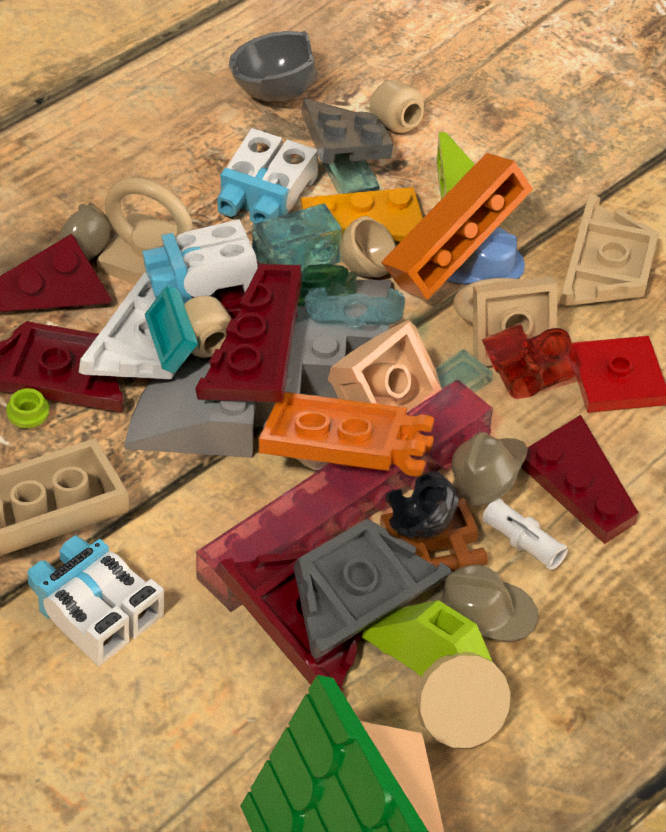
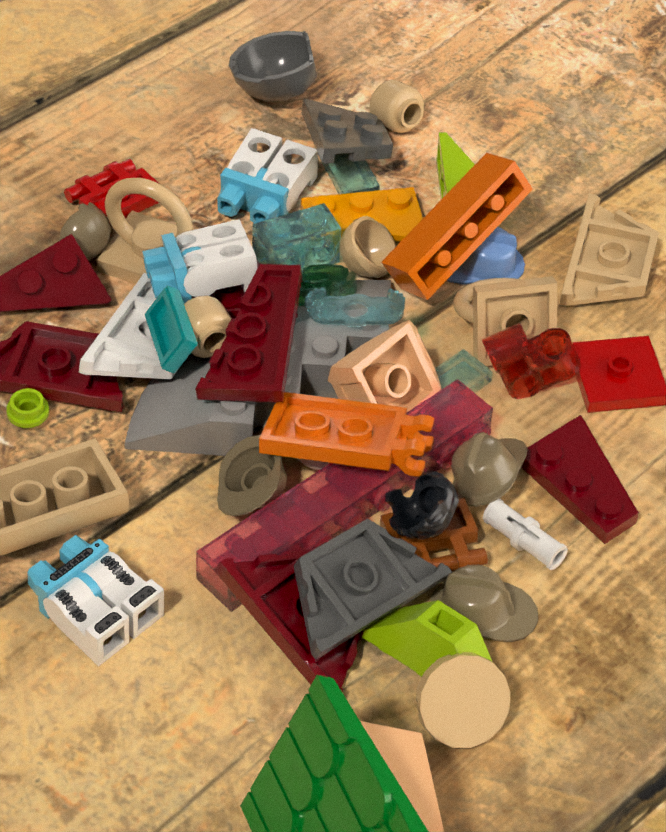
none -> red plate [64,159,159,225]
none -> dark tan piece [217,435,287,516]

